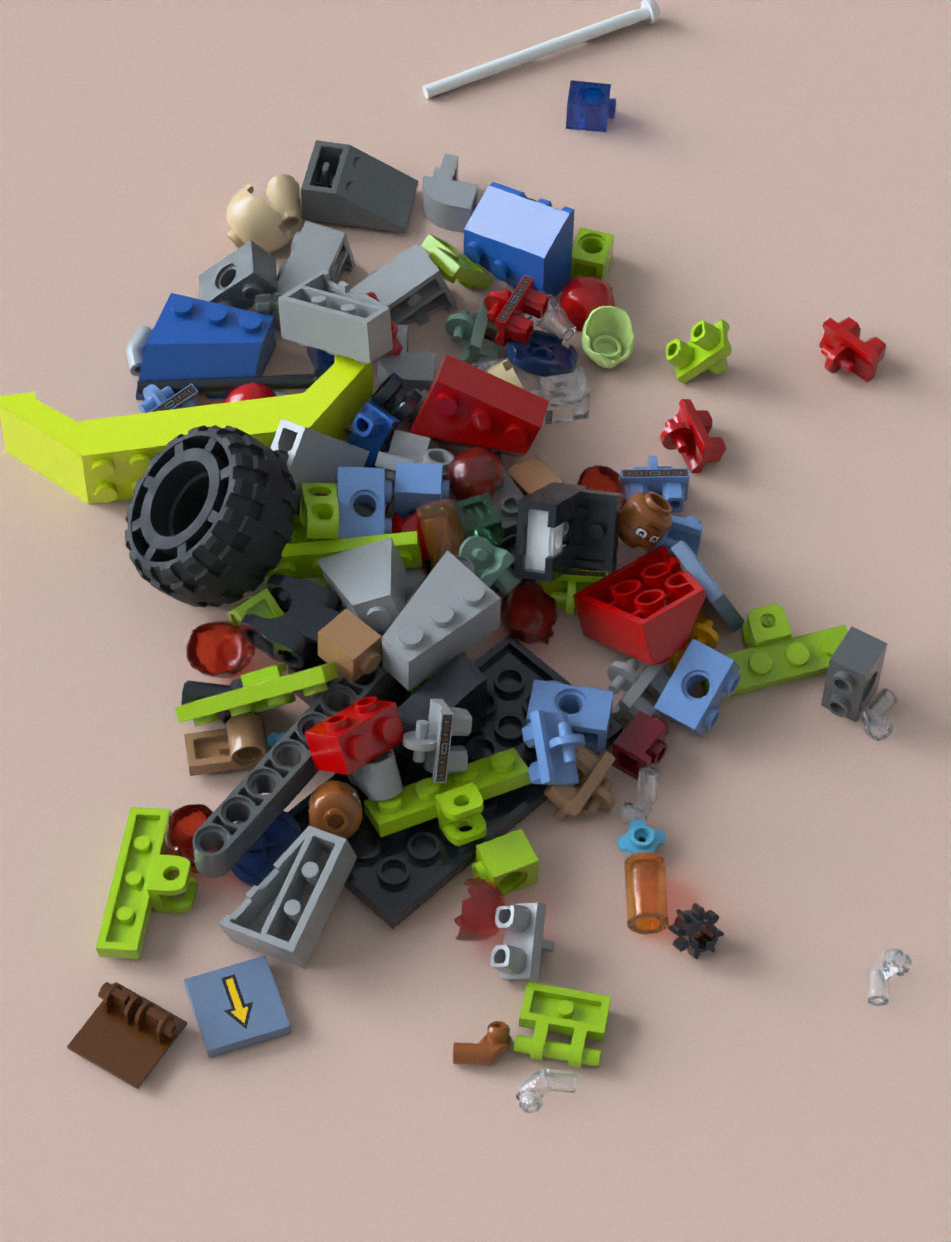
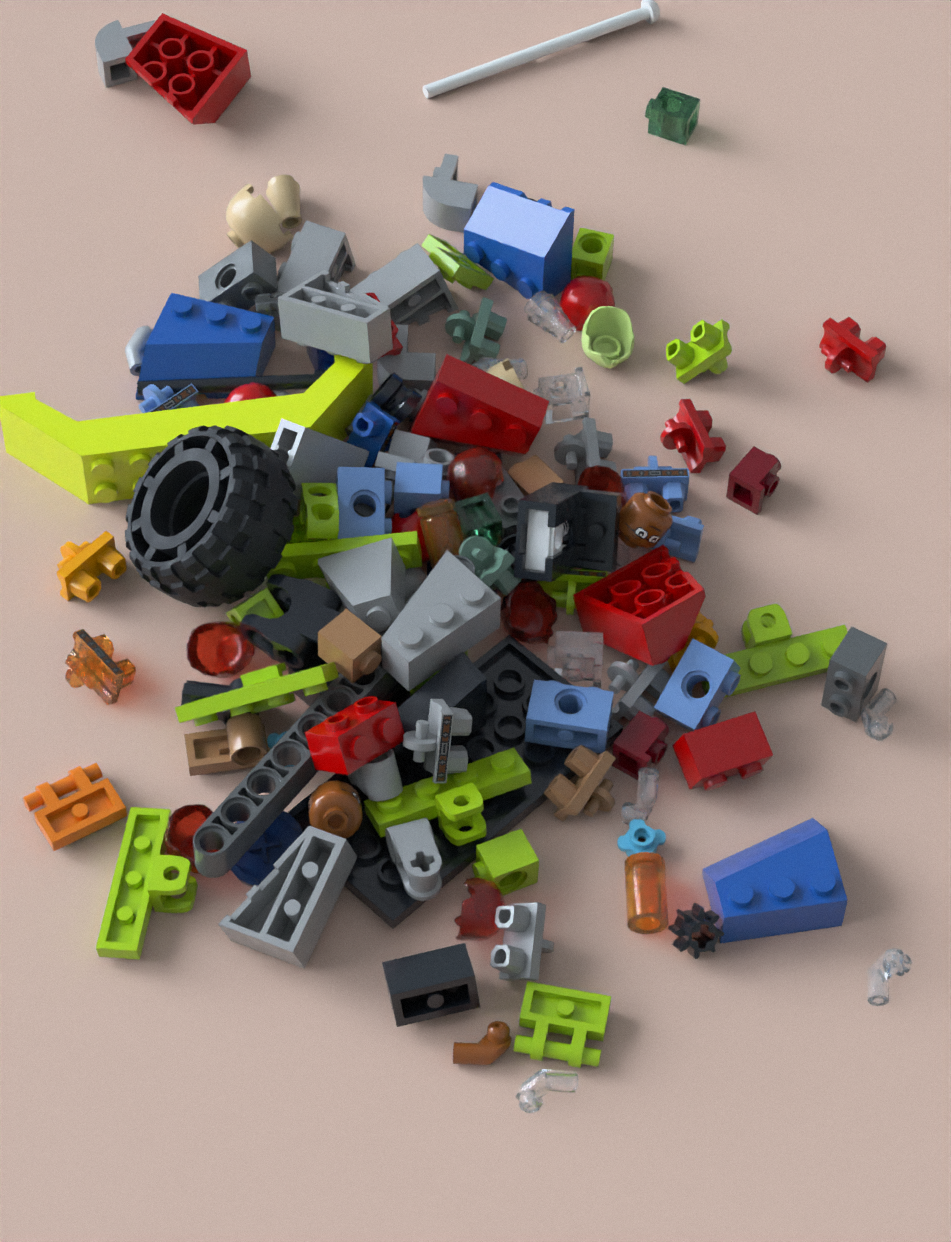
reddish brown hinge [67,982,187,1089] -> none
sand blue tile [184,955,291,1058] -> none
dark grey slope [301,140,419,233] -> none
red hips [484,275,549,347] -> none
dark blue tile [505,330,579,378] -> none
medium blue hips [522,710,586,786] -> none
clear blue brick [566,80,617,132] -> none
sand blue tile [671,540,744,633] -> none
none -> orange plate [22,763,127,851]
none -> light orange hips [56,531,127,603]
none -> clear orange hips [65,629,136,705]
none -> light grey brick [95,20,155,88]
none -> red wedge [125,13,251,125]
none -> black brick [382,943,480,1027]
none -> light grey piece [385,818,442,901]
none -> clear brick [547,631,603,688]
none -> light grey hips [554,417,617,489]
none -> clear green brick [645,87,701,145]
none -> red brick [672,711,773,791]
none -> blue wedge [702,818,848,944]
none -> dark red brick [726,446,781,515]

